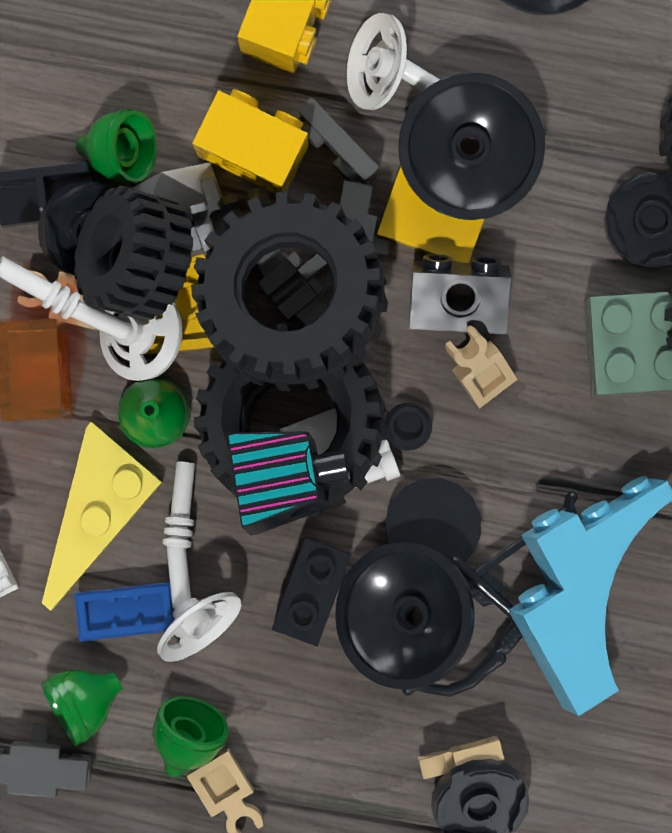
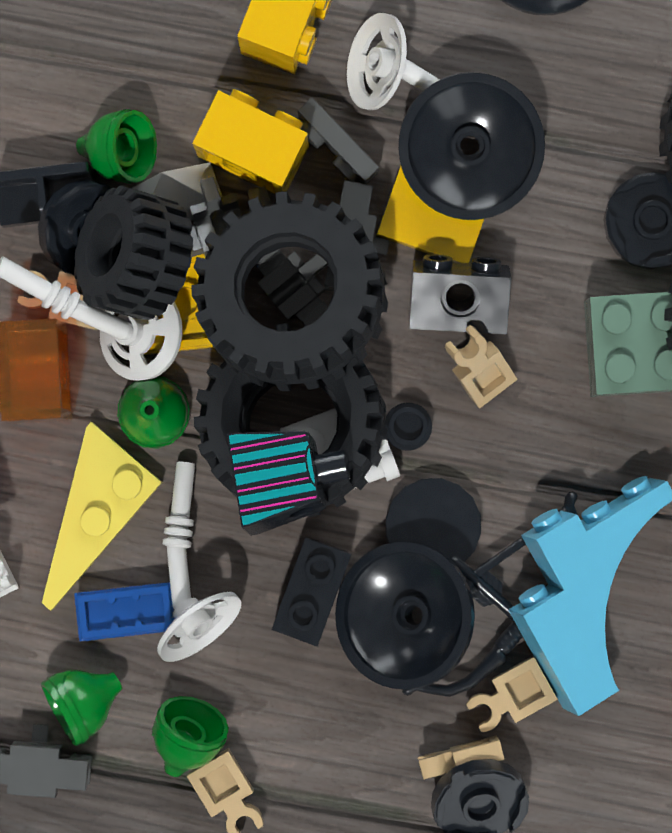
none -> tan plate [466,656,558,732]

